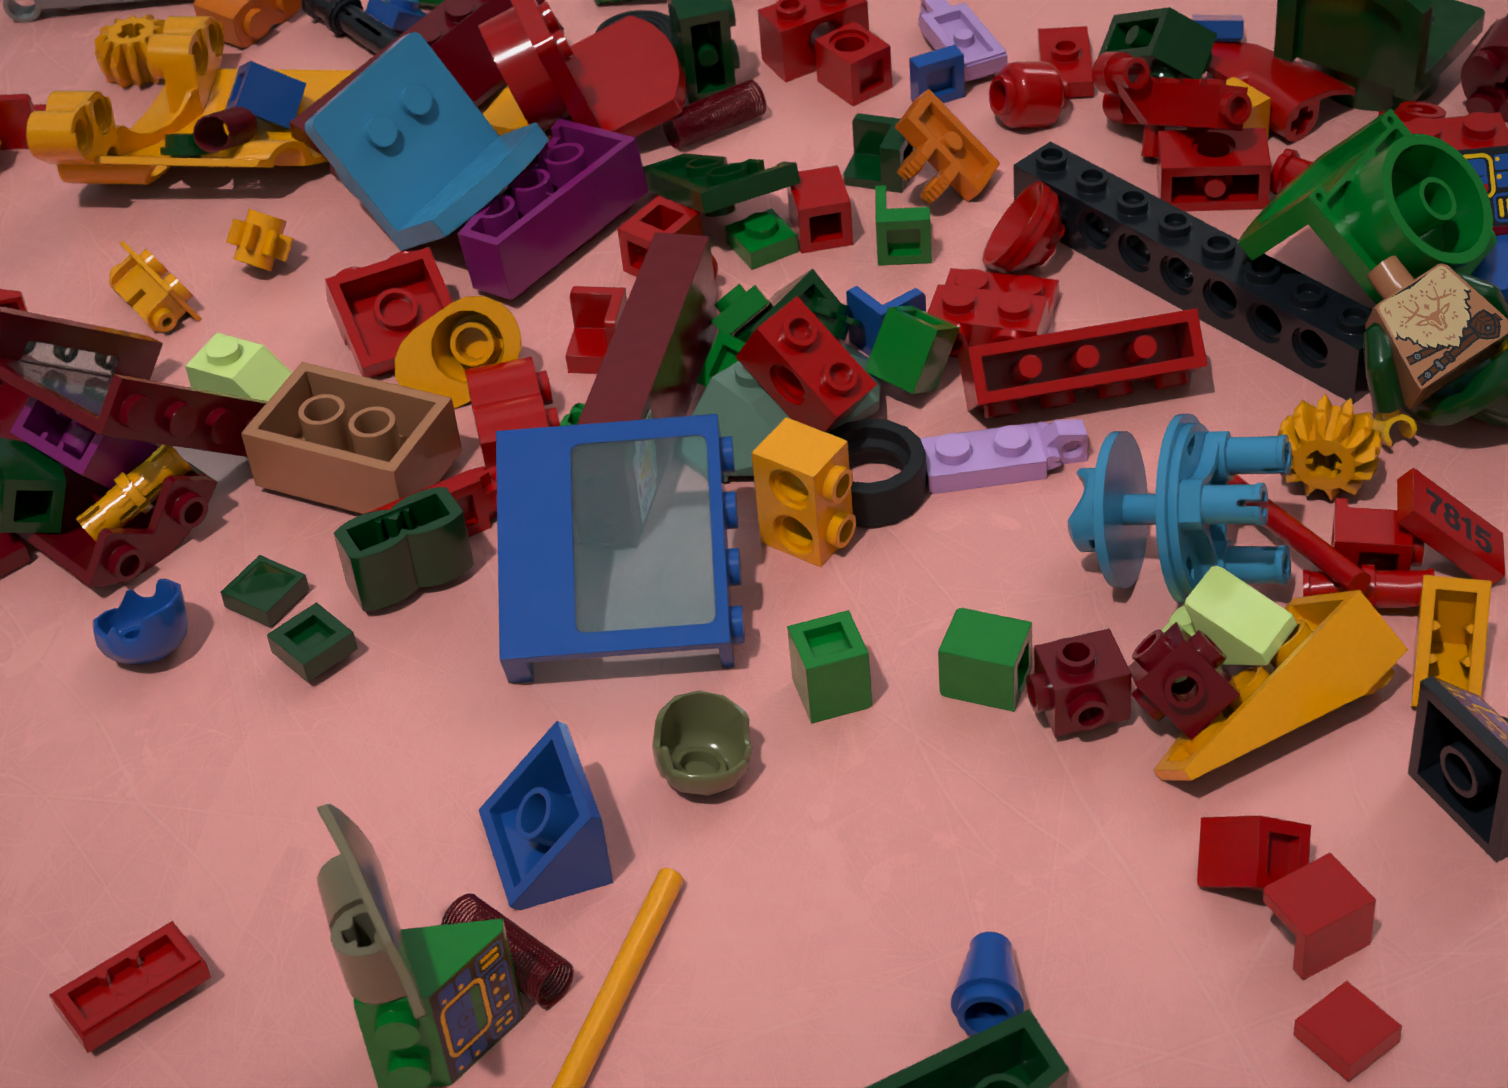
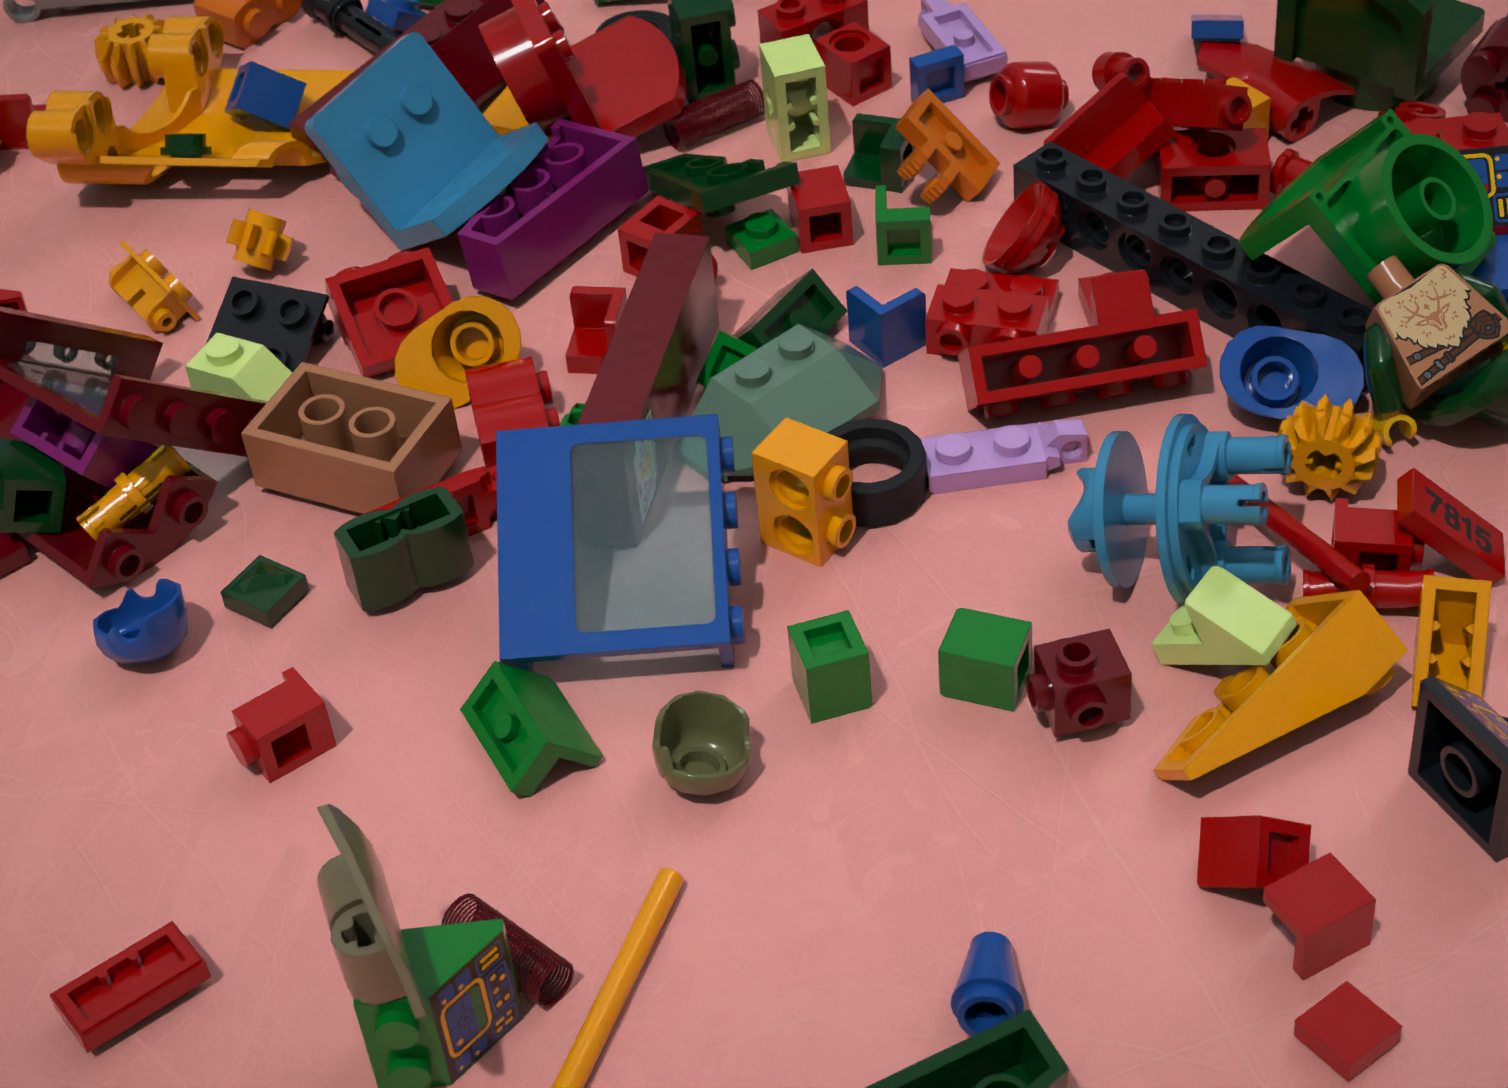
dark red piece [193,106,258,153] -> none
dark green plate [267,602,358,682] -> none
blue slope [479,721,613,911] -> none
green plate [712,284,771,335] -> none
red brick [736,296,877,433] -> none
dark green plate [806,297,862,341] -> none
green panel [866,305,960,394] -> none
red plate [1038,26,1094,98] -> none
dark green brick [1098,7,1217,83] -> none
dark red brick [1128,622,1240,740] -> none
none -> black hinge [206,276,334,373]
none -> red brick [226,667,337,783]
none -> green panel [460,661,603,797]
none -> yellowish green brick [759,34,831,162]
none -> red panel [1043,72,1177,179]
none -> red slope [1078,269,1154,326]
none -> blue piece [1220,326,1364,420]

